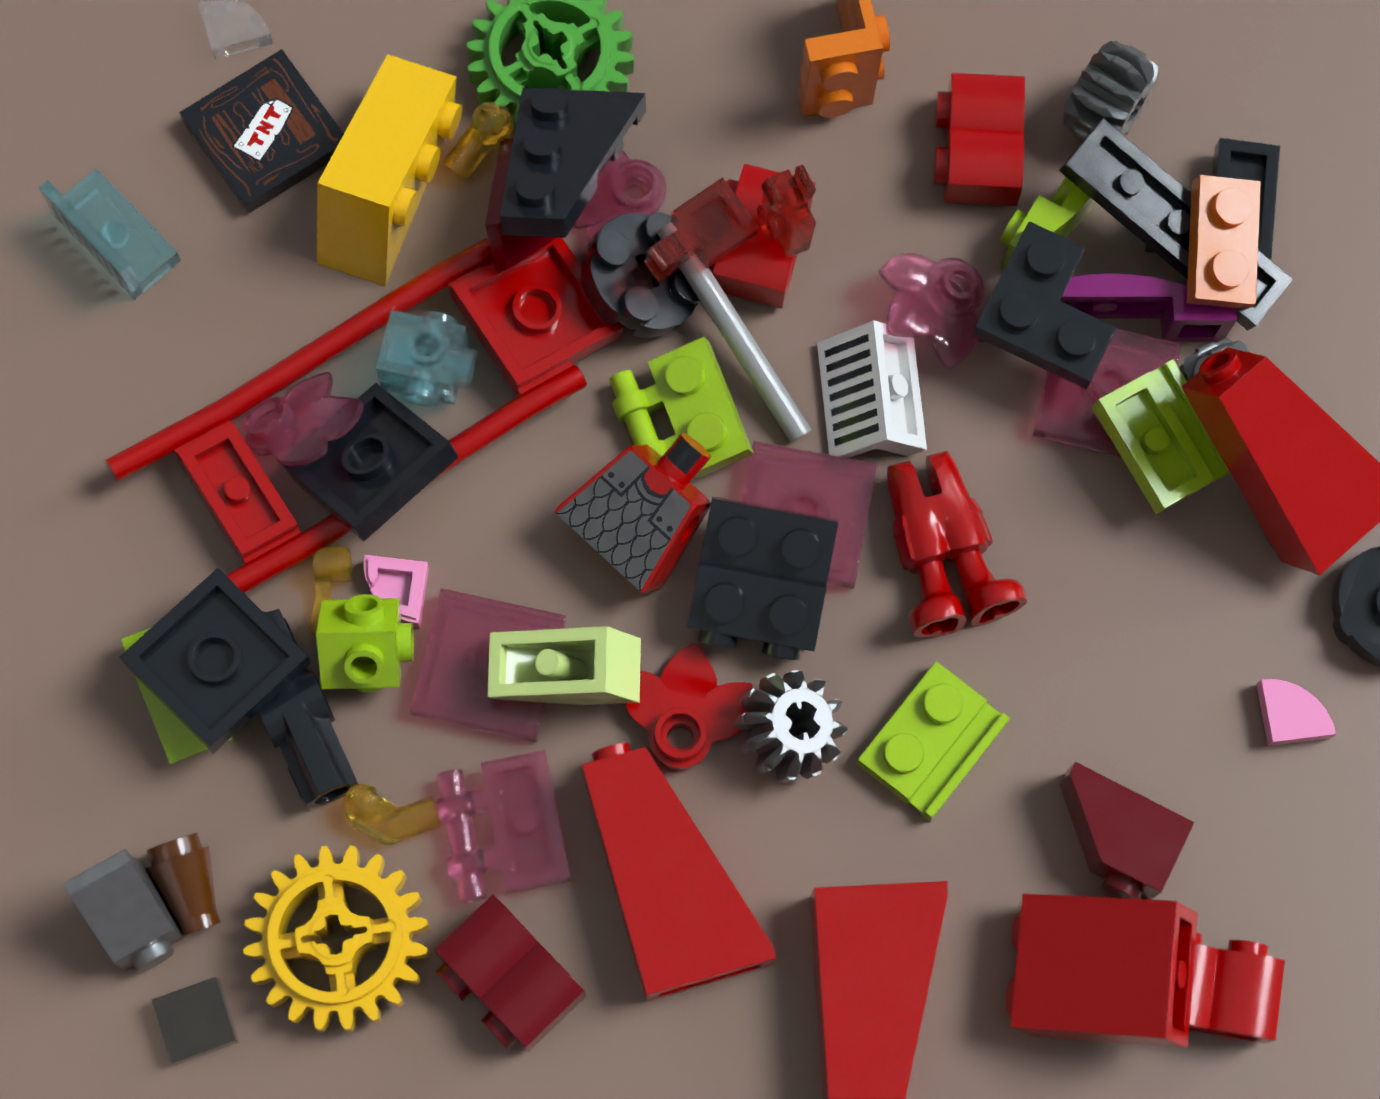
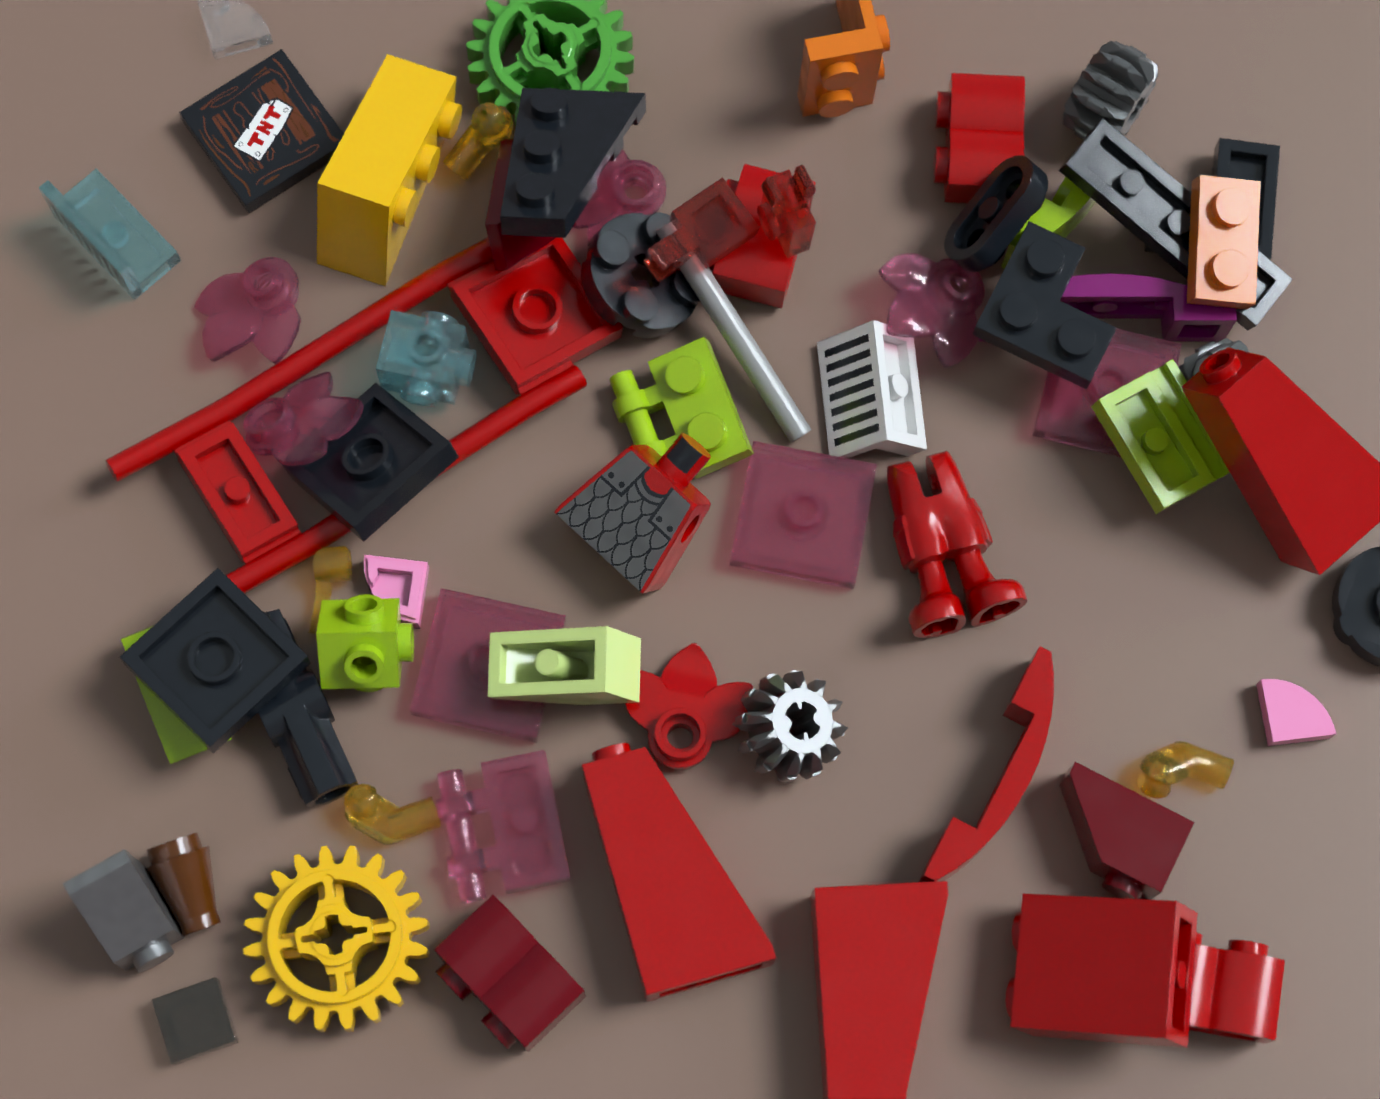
black plate [687,496,839,660] -> none
lime plate [856,661,1011,822] -> none
none -> clear pink plate [195,257,301,364]
none -> red slope [918,646,1054,882]
none -> black plate [944,155,1048,272]
none -> clear yellow arm [1137,741,1234,799]

